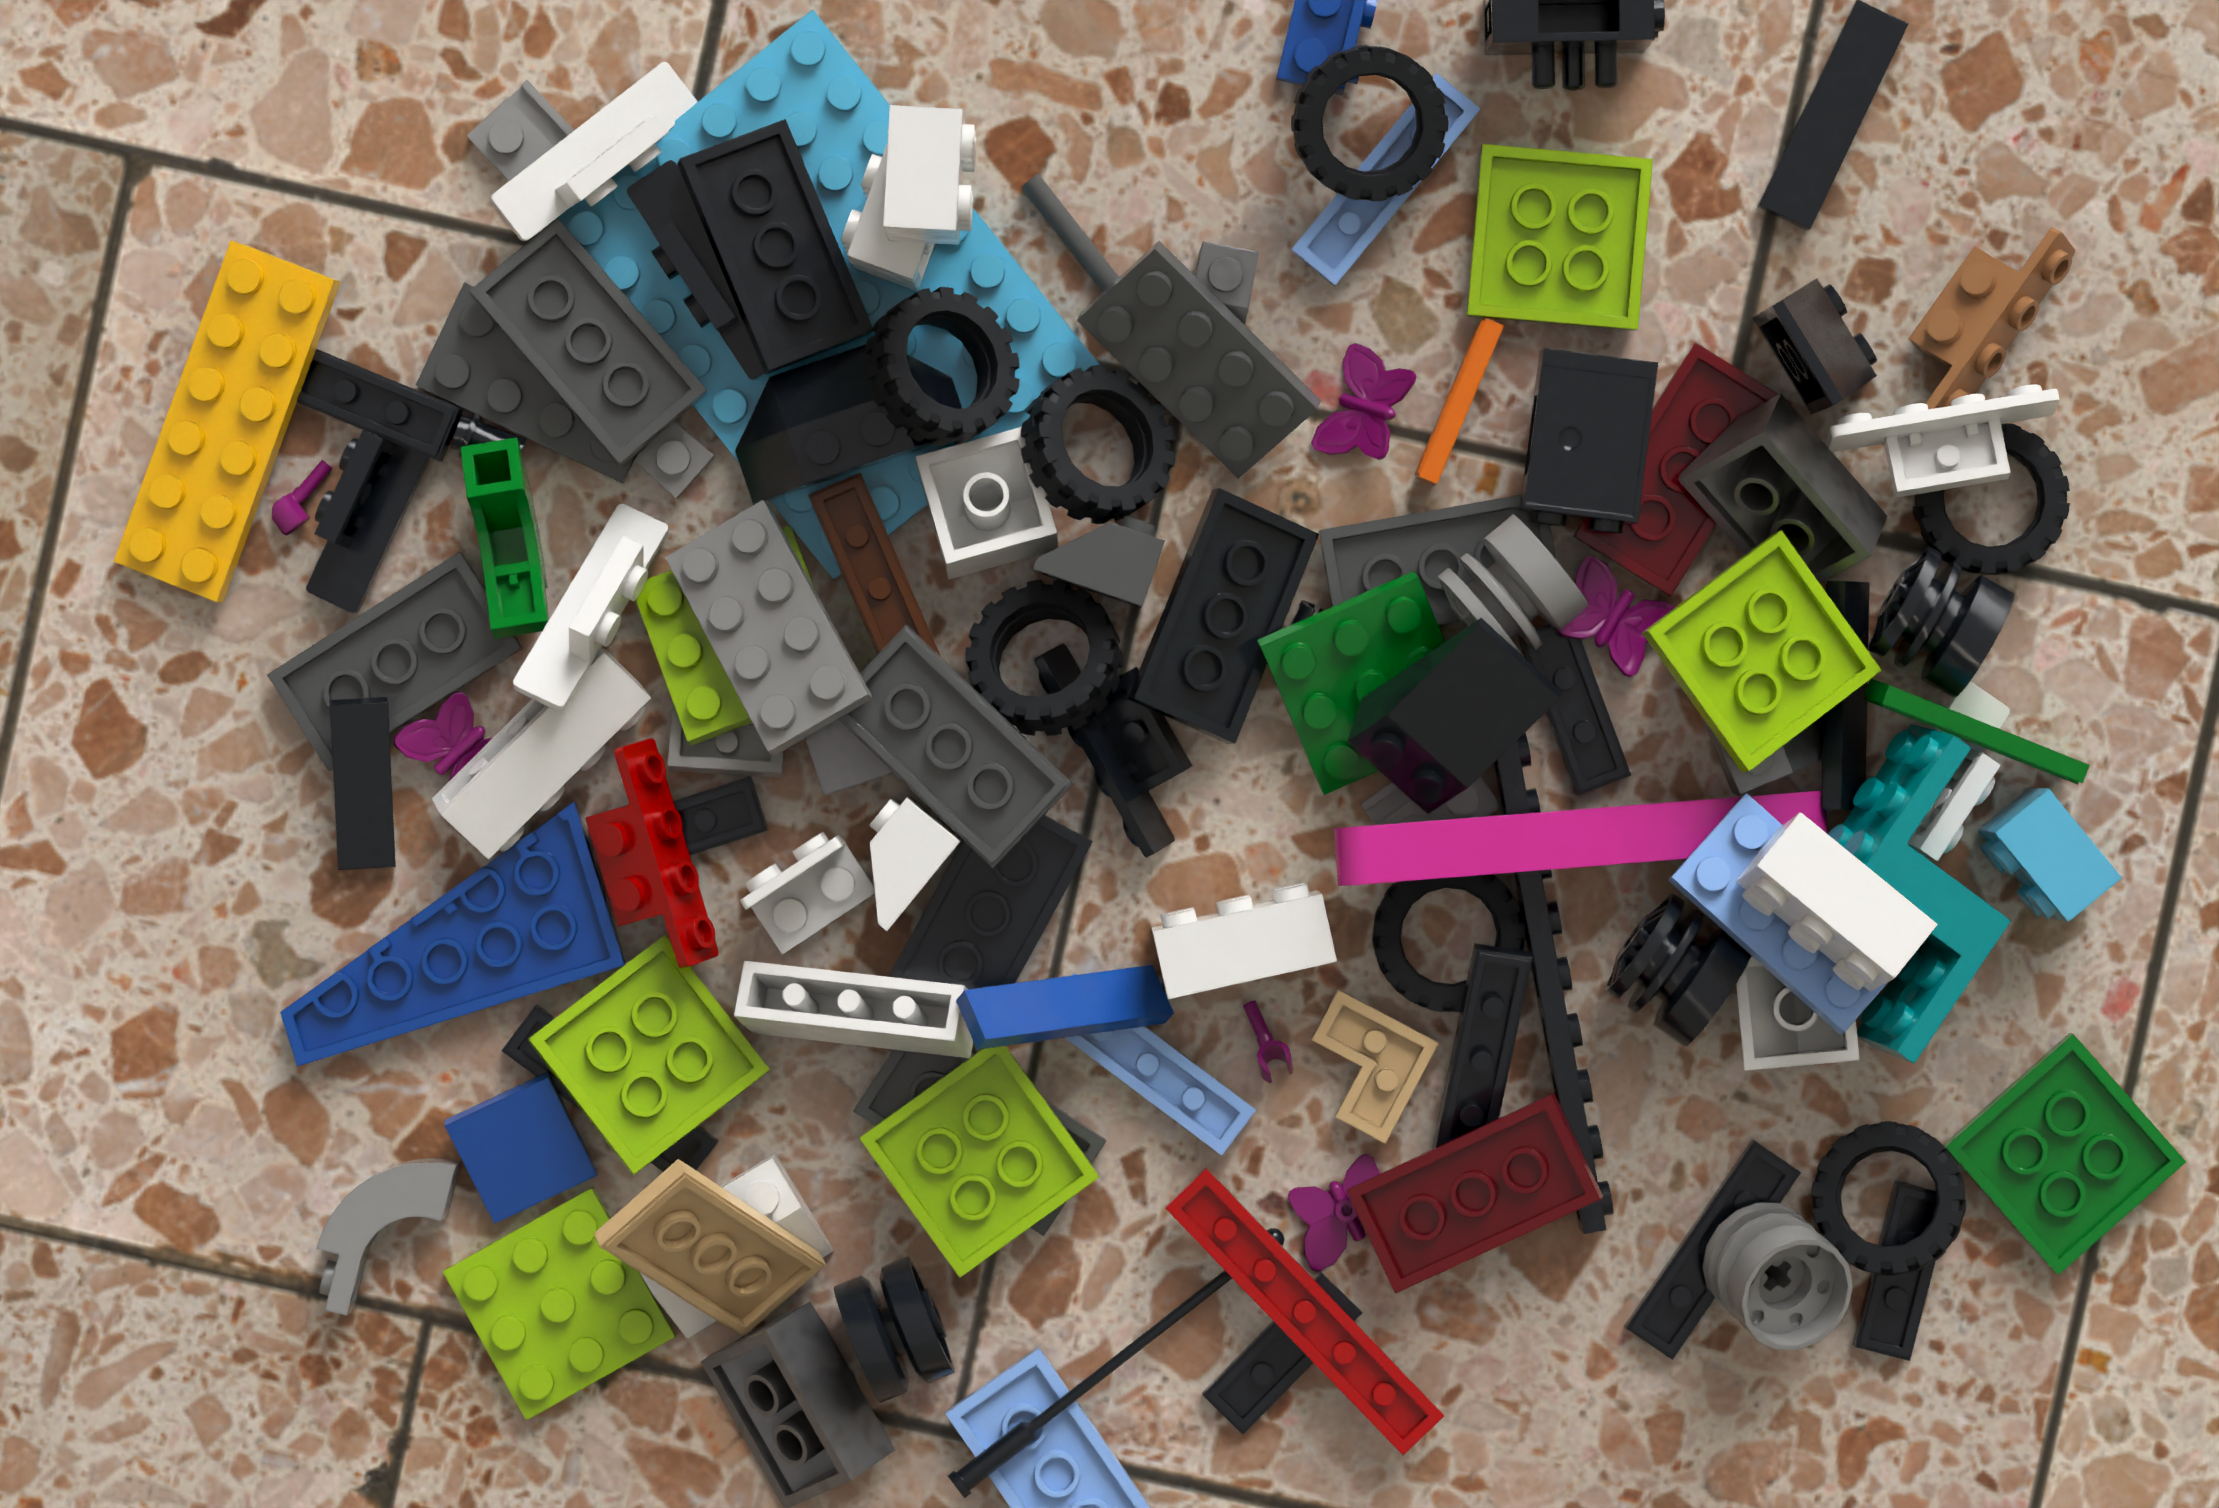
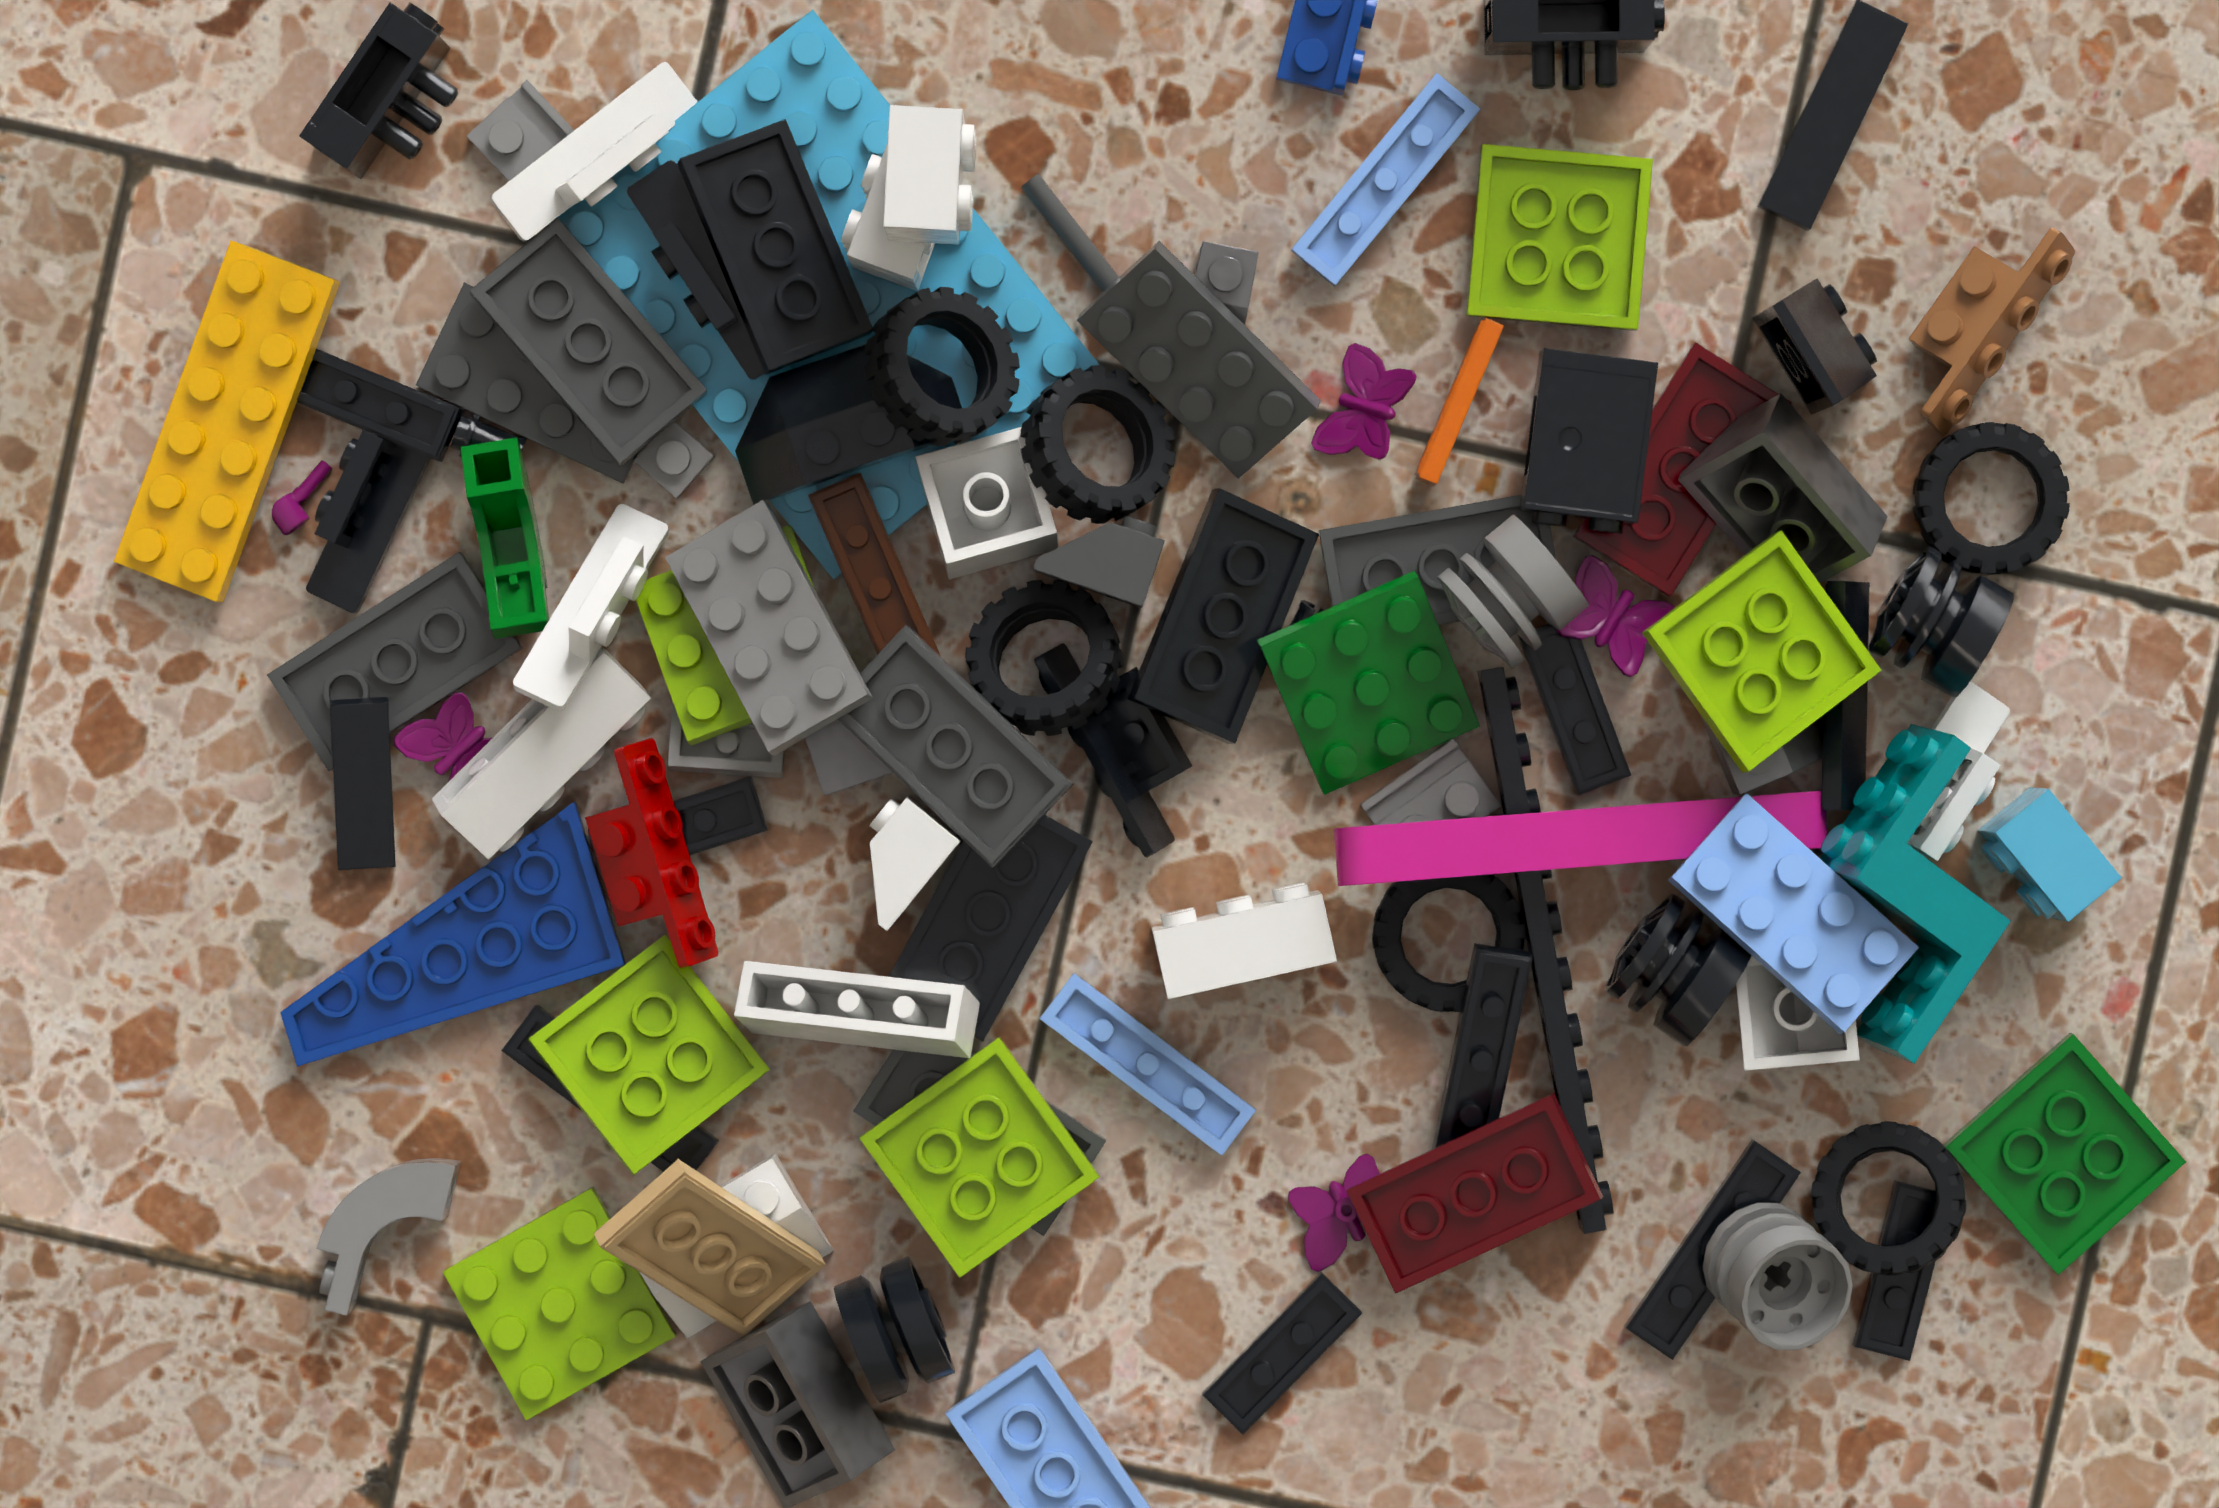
blue tile [444,1072,598,1224] -> none
white bracket [739,832,875,955] -> none
black piece [947,1228,1285,1498] -> none
blue tile [956,965,1174,1050] -> none
red plate [1165,1167,1444,1456] -> none
magenta hand [1243,1000,1294,1083] -> none
black tyre [1291,45,1449,201] -> none
tan plate [1311,989,1439,1144] -> none
black slope [1347,618,1562,814] -> none
white brick [1736,812,1938,992] -> none
white bracket [1826,384,2060,498] -> none
green tile [1863,678,2090,785] -> none
none -> black piece [299,2,458,179]

